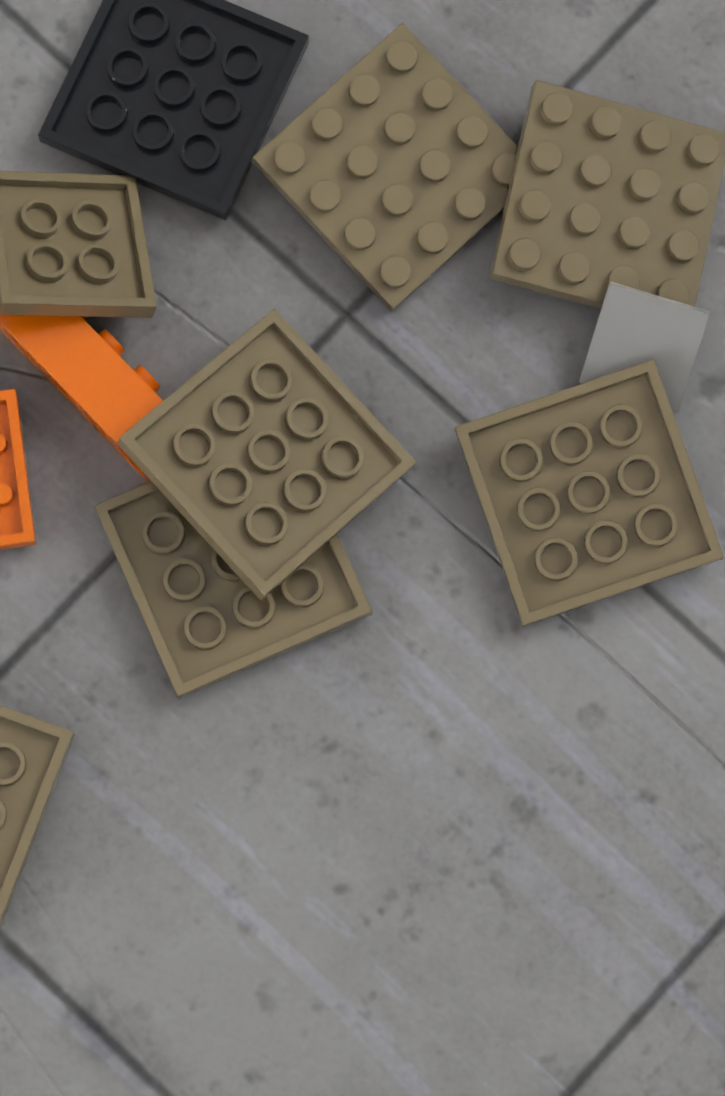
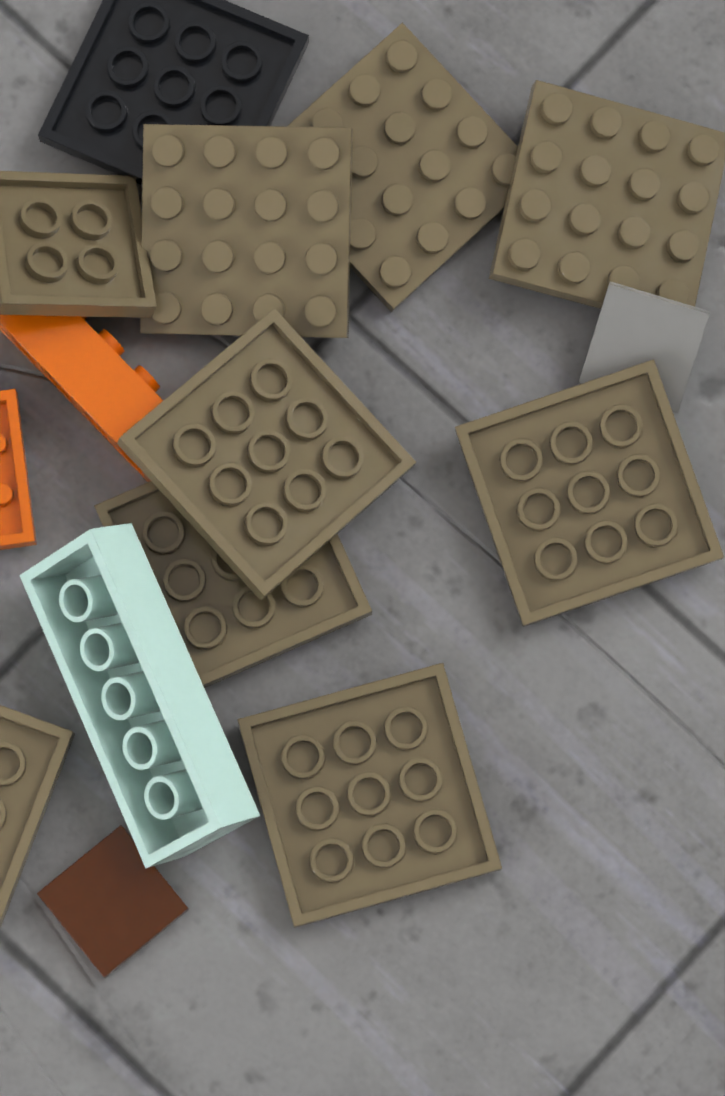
none -> light aqua brick [19,523,260,868]
none -> reddish brown tile [37,825,189,978]
none -> dark tan plate [140,124,353,338]
none -> dark tan plate [237,663,502,928]

